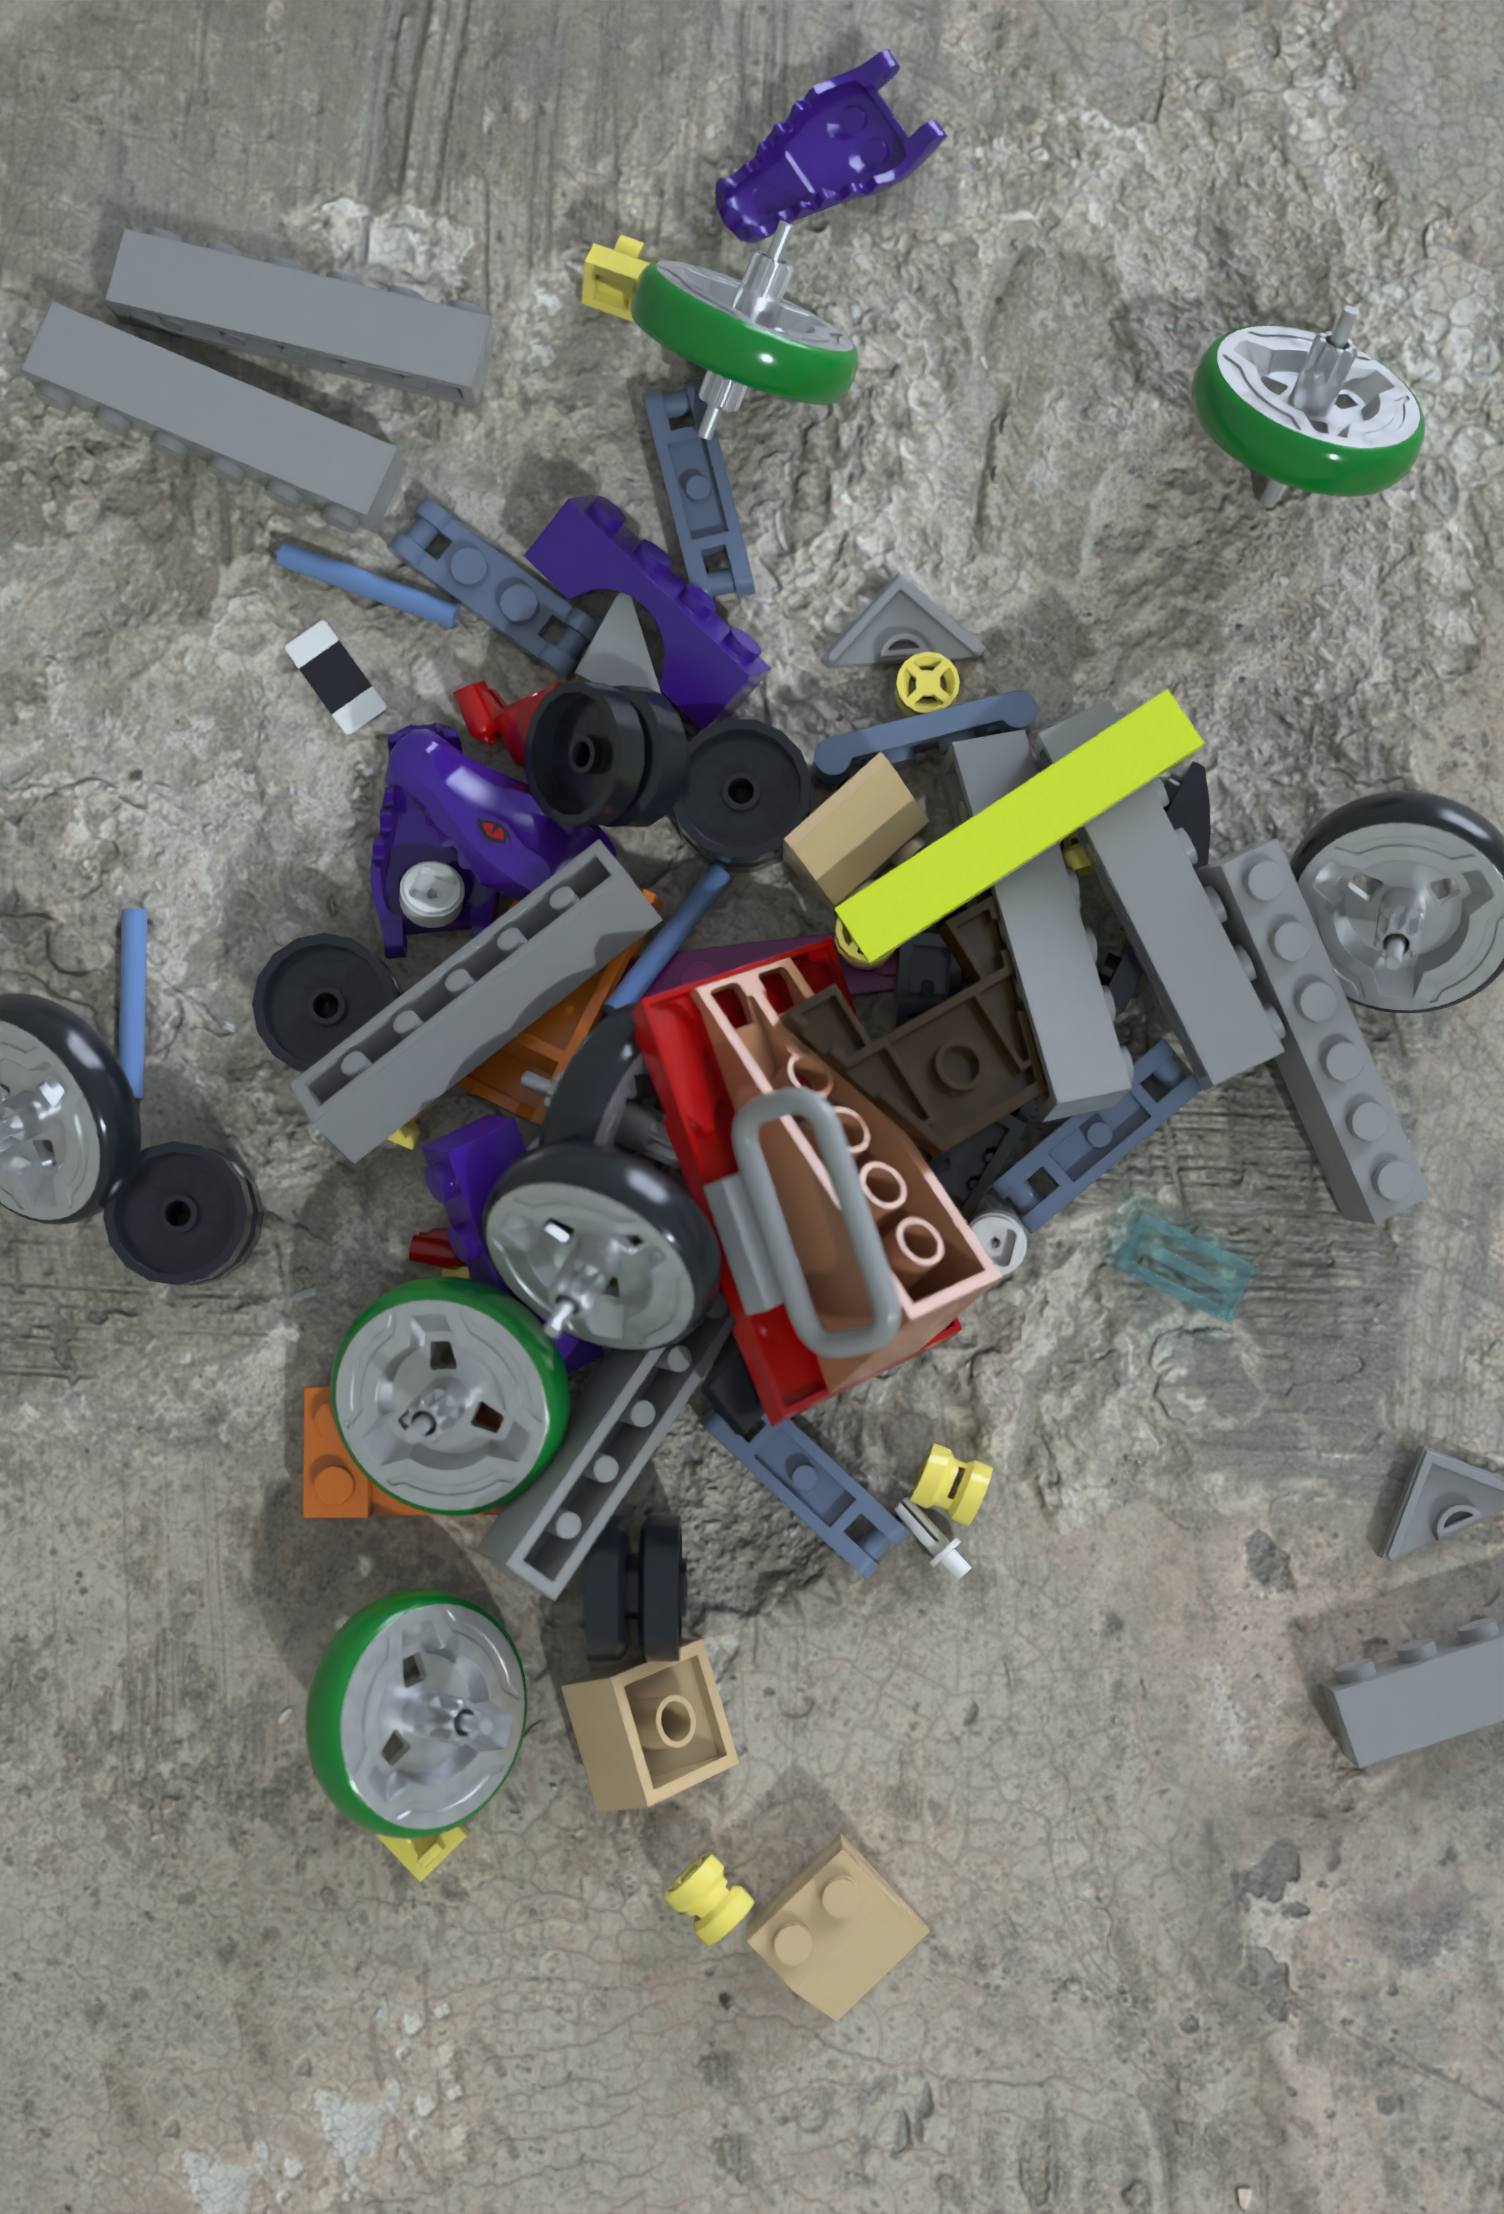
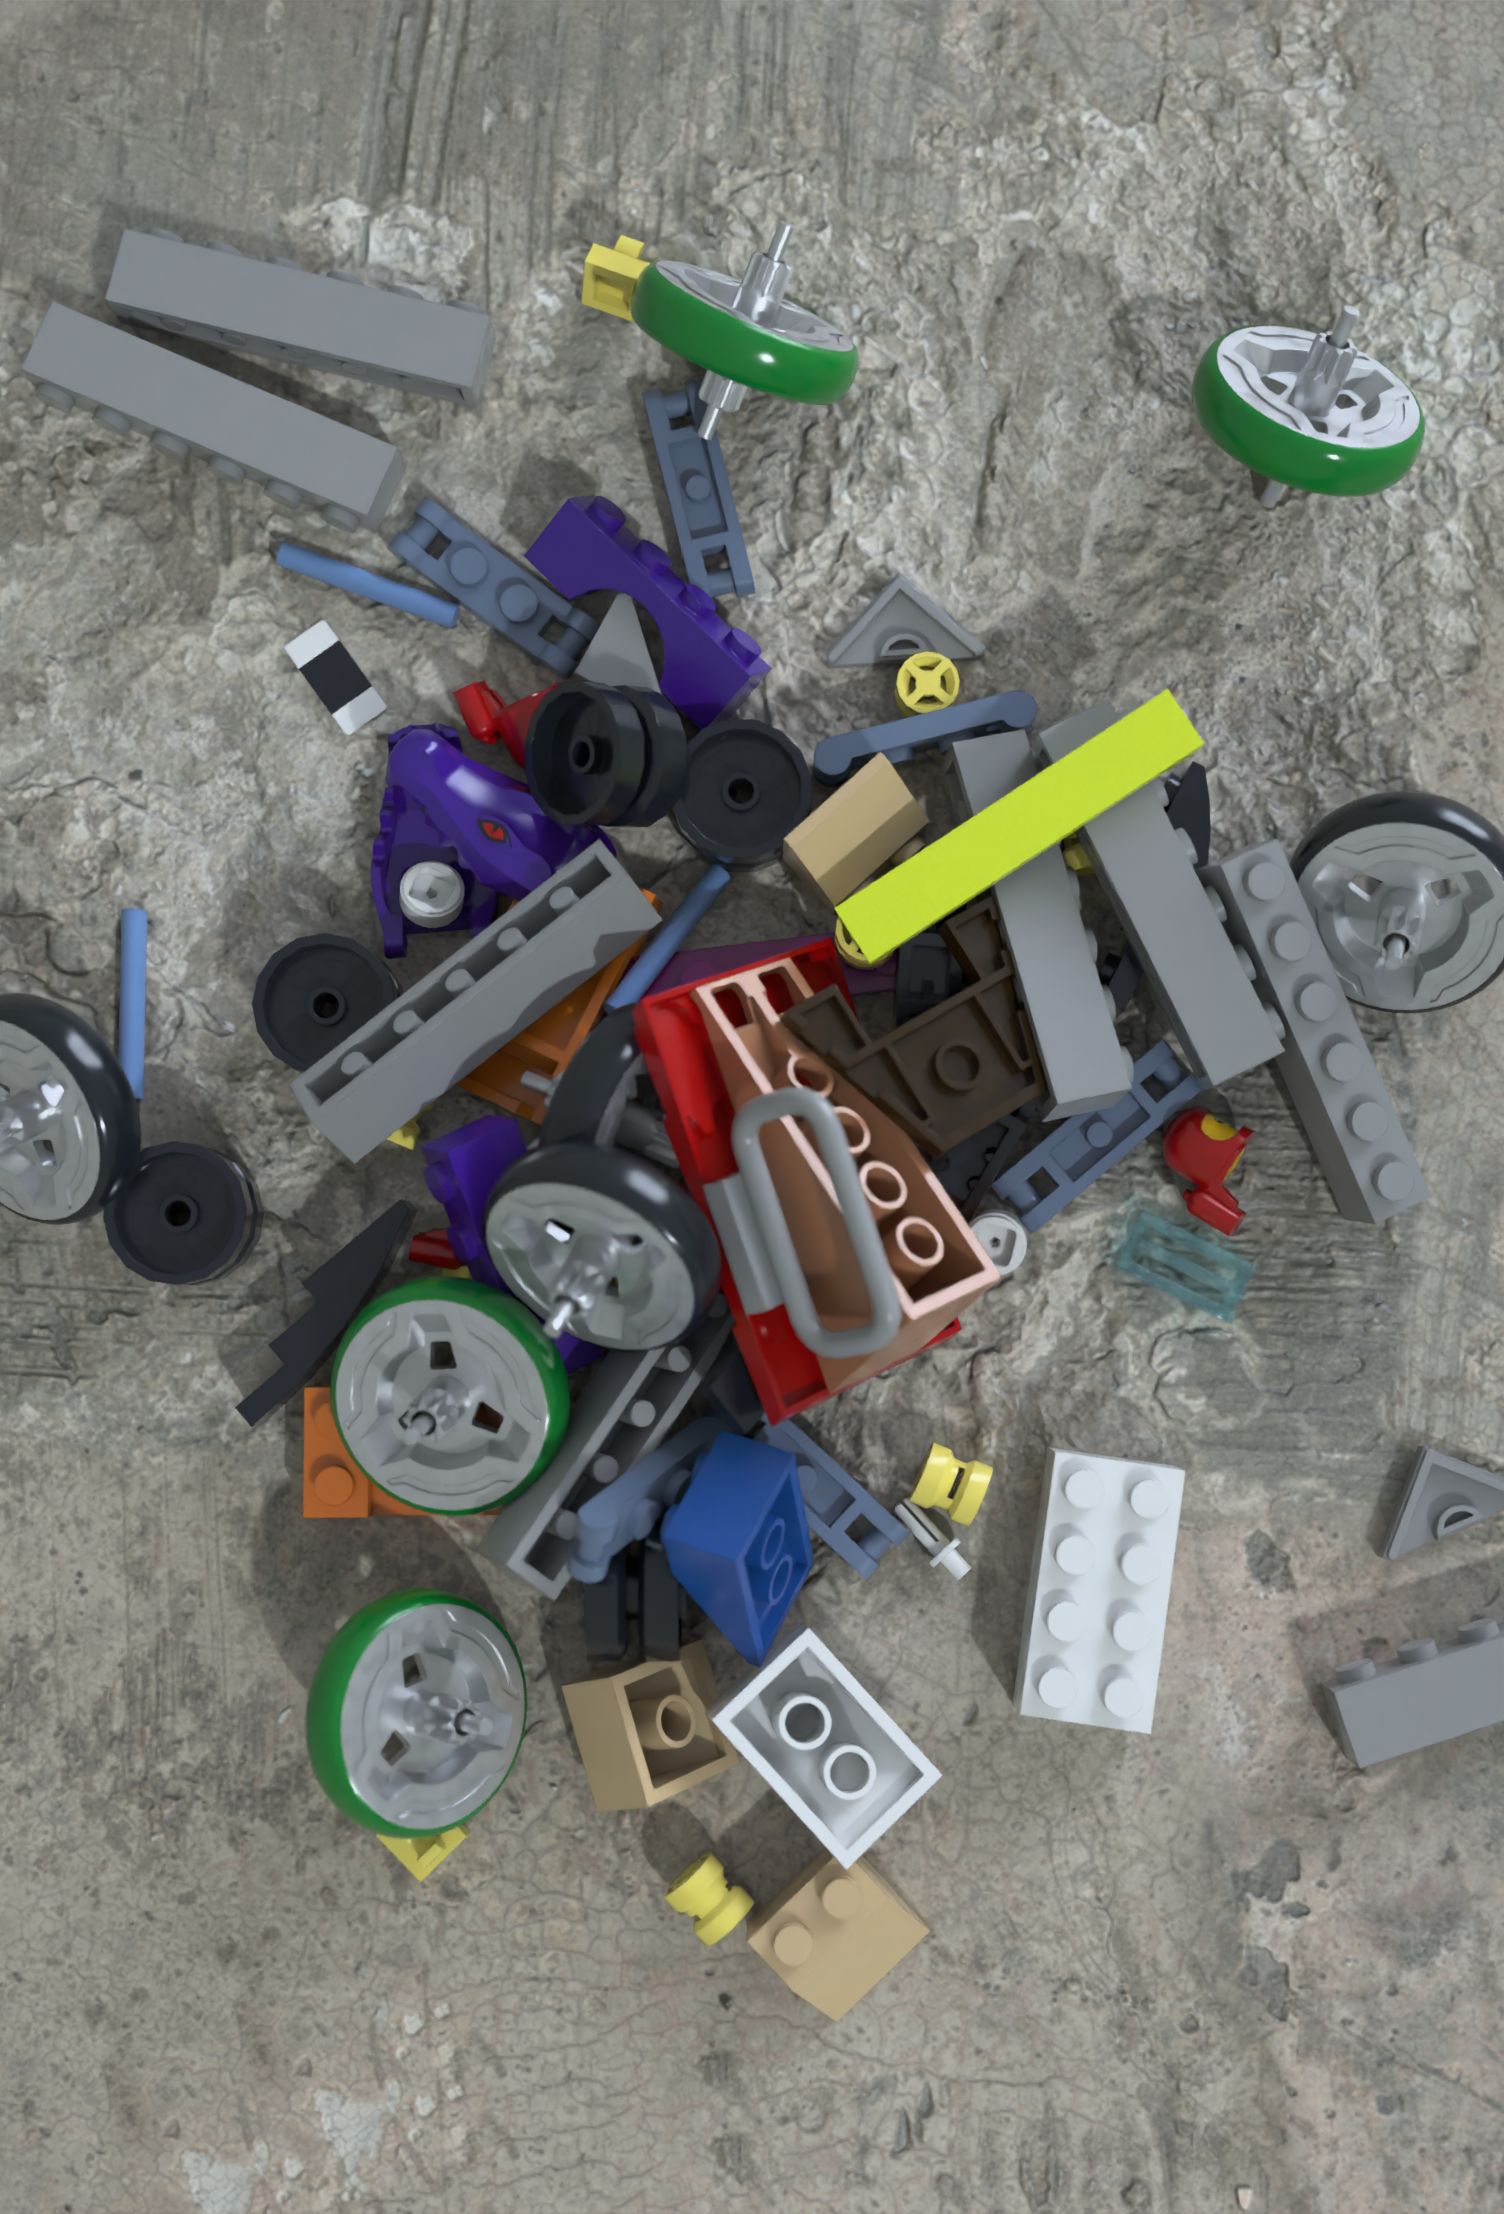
dark purple animal [715,49,947,244] -> none
none -> black slope [235,1199,418,1427]
none -> sand blue plate [566,1417,730,1583]
none -> blue slope [661,1430,815,1668]
none -> white slope [704,1623,943,1870]
none -> white brick [1012,1447,1186,1734]
none -> red piece [1162,1107,1256,1236]

